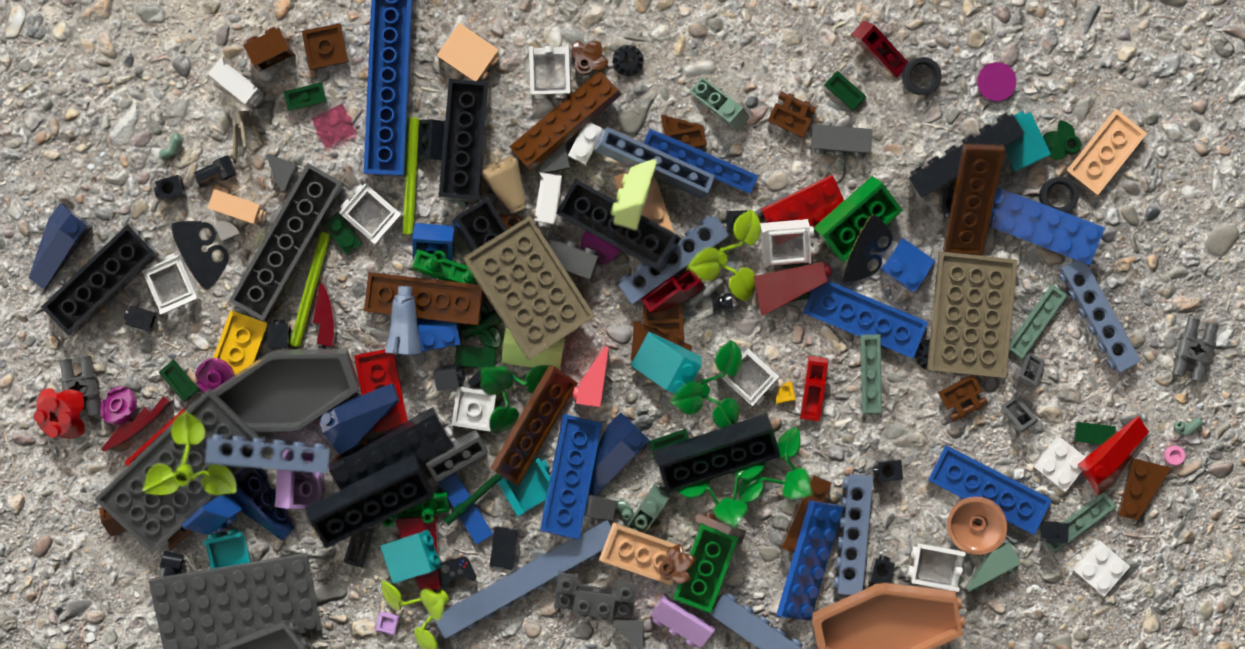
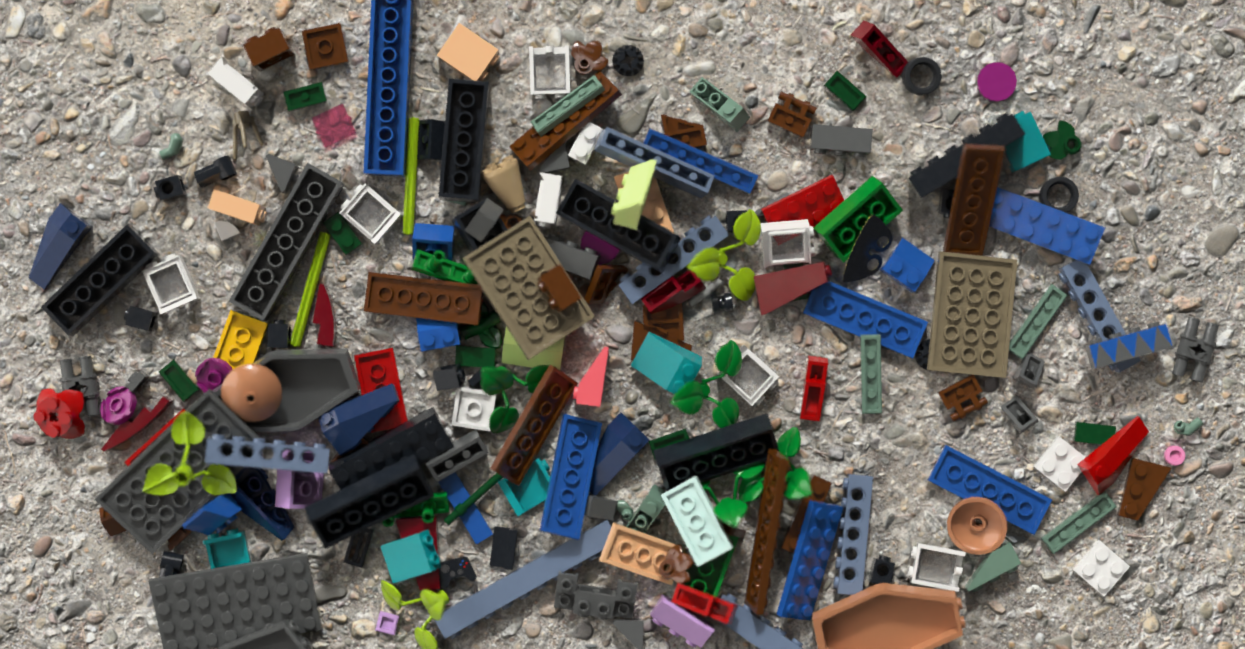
black piece [171,221,229,290] -> none
sand blue piece [385,286,422,355] -> none
yellow tile [776,381,796,404] -> none
black brick [873,459,903,482] -> none
black panel [1040,521,1069,543] -> none
light nougat plate [1066,109,1147,196] -> none
none -> dark grey plate [126,371,149,392]
none -> nougat dish [221,364,282,422]
none -> dark grey slope [465,198,504,242]
none -> sand green tile [531,75,605,137]
none -> reddish brown brick [537,264,582,313]
none -> reddish brown wing [584,265,628,304]
none -> light aqua plate [661,476,734,567]
none -> red slope [671,583,738,624]
none -> reddish brown plate [744,449,790,615]
none -> brick [1085,321,1173,369]

